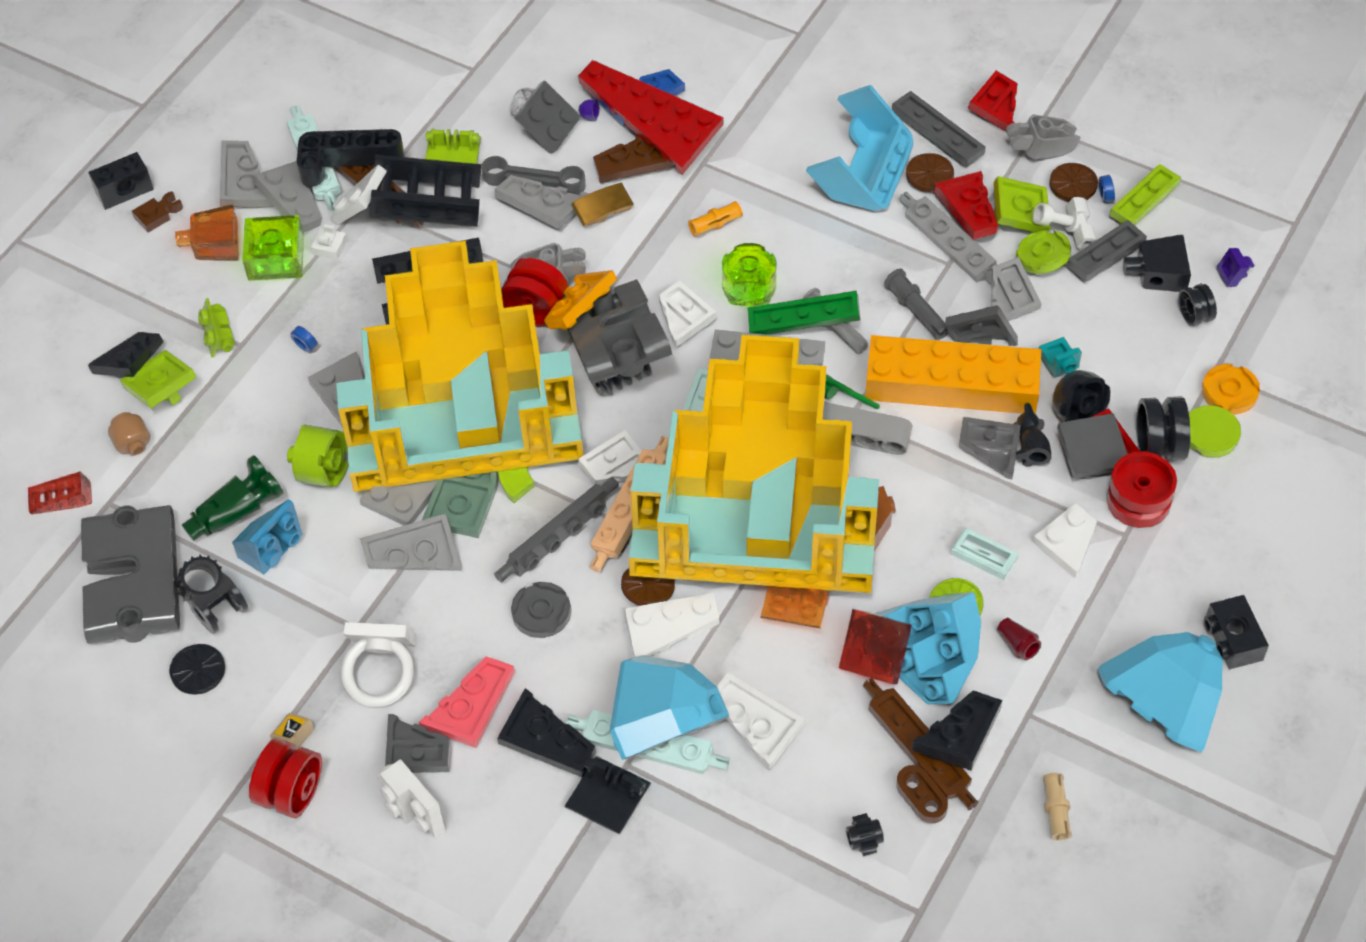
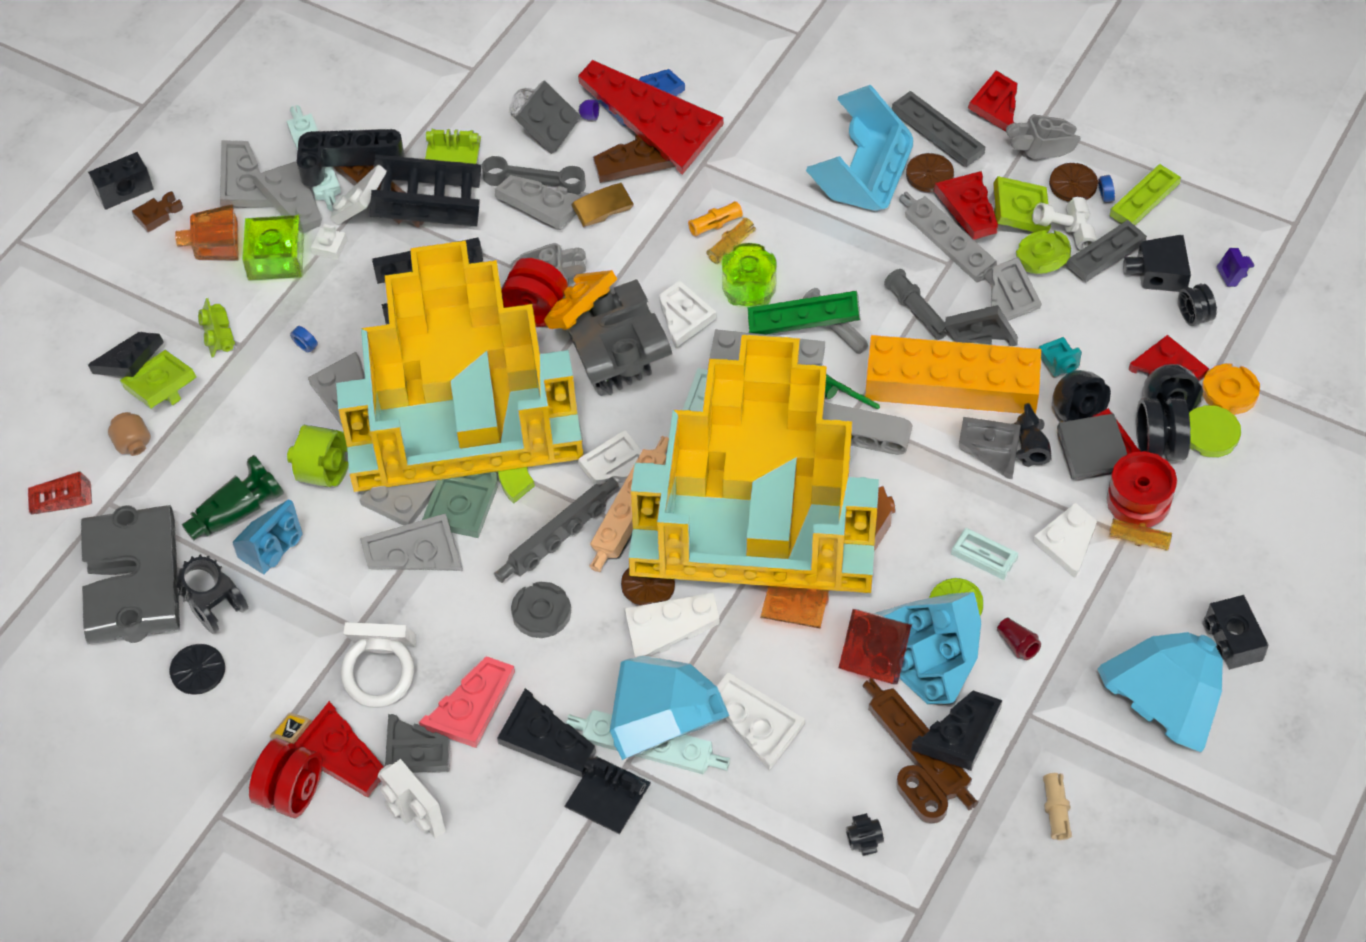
none -> red wing [294,701,384,798]
none -> clear yellow pin [706,218,756,264]
none -> clear yellow pin [1109,518,1172,551]
none -> red wing [1128,335,1209,381]
none -> black cylinder [1142,364,1203,413]

